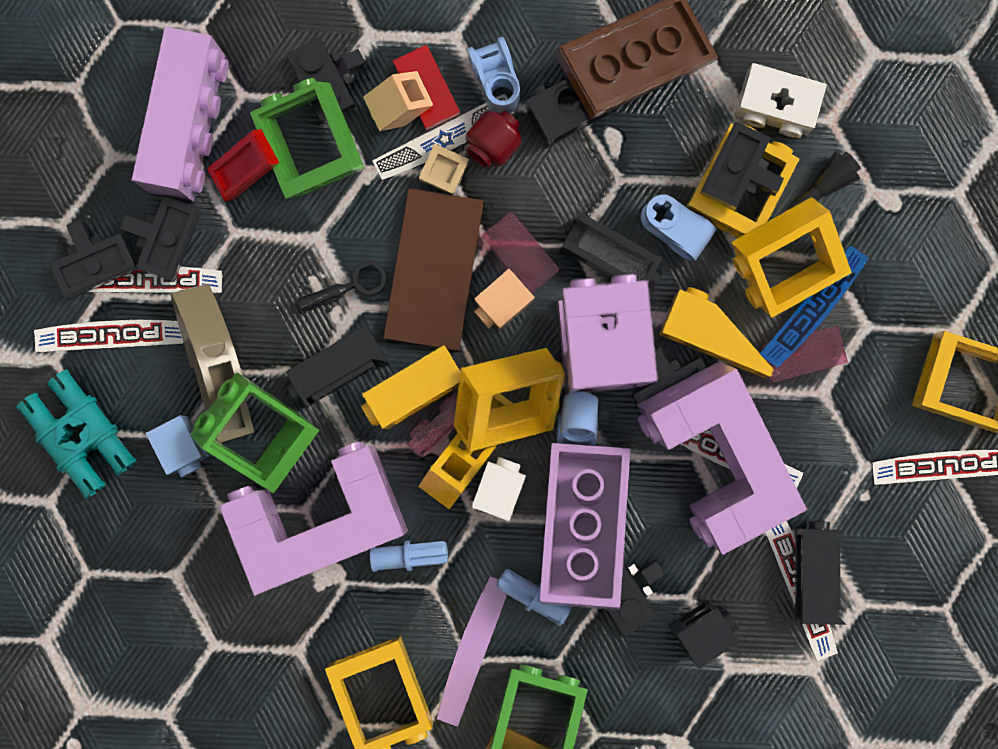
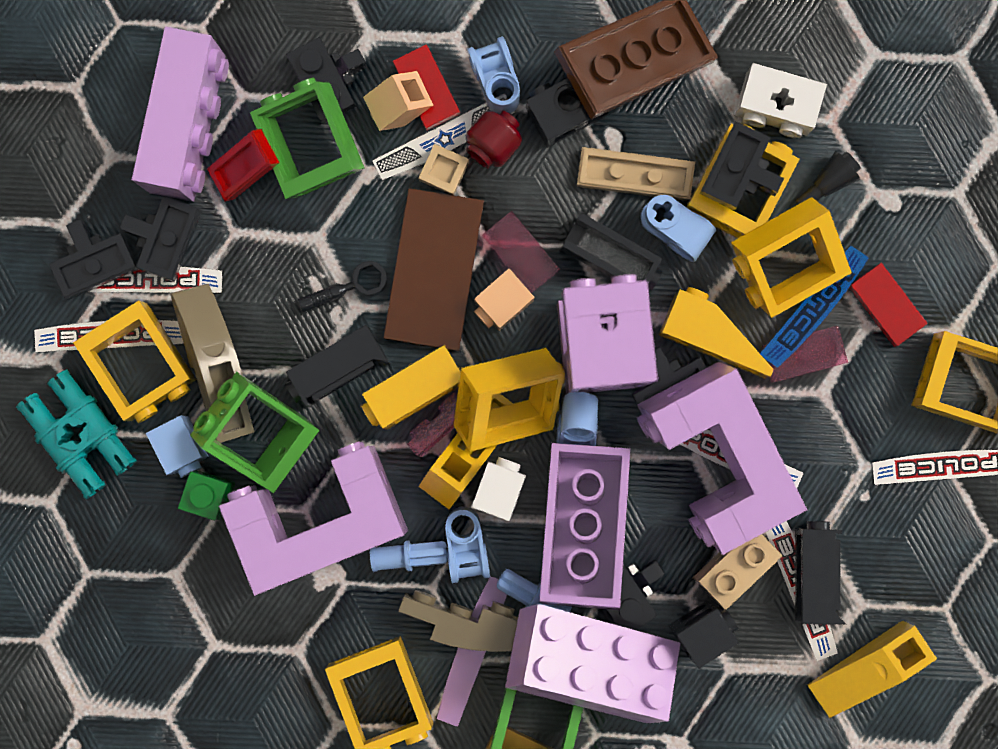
none -> yellow window [73,301,196,423]
none -> green brick [178,471,236,521]
none -> dark tan slope [398,590,518,652]
none -> light blue piece [445,506,490,583]
none -> brick [505,604,680,723]
none -> tan tile [576,147,695,201]
none -> tan brick [693,534,782,610]
none -> yellow slope [807,621,937,718]
none -> red tile [849,263,928,347]

